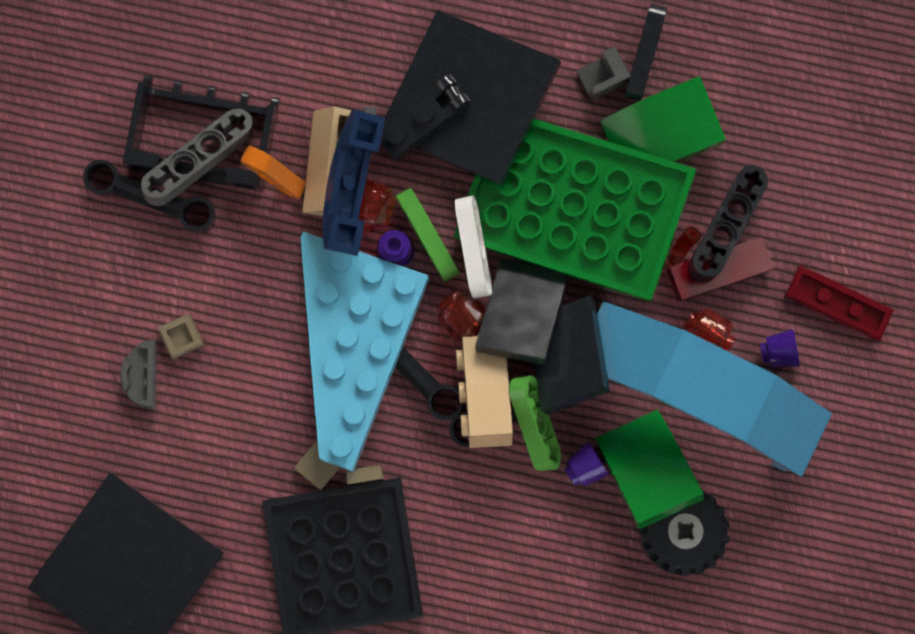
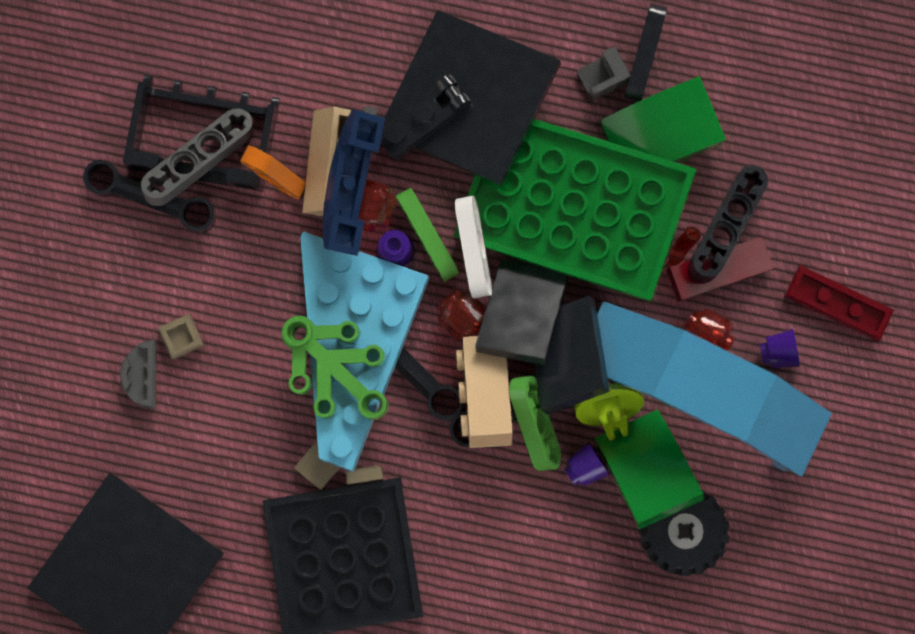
none -> bright green plant [282,316,389,420]
none -> lime plate [574,381,644,440]

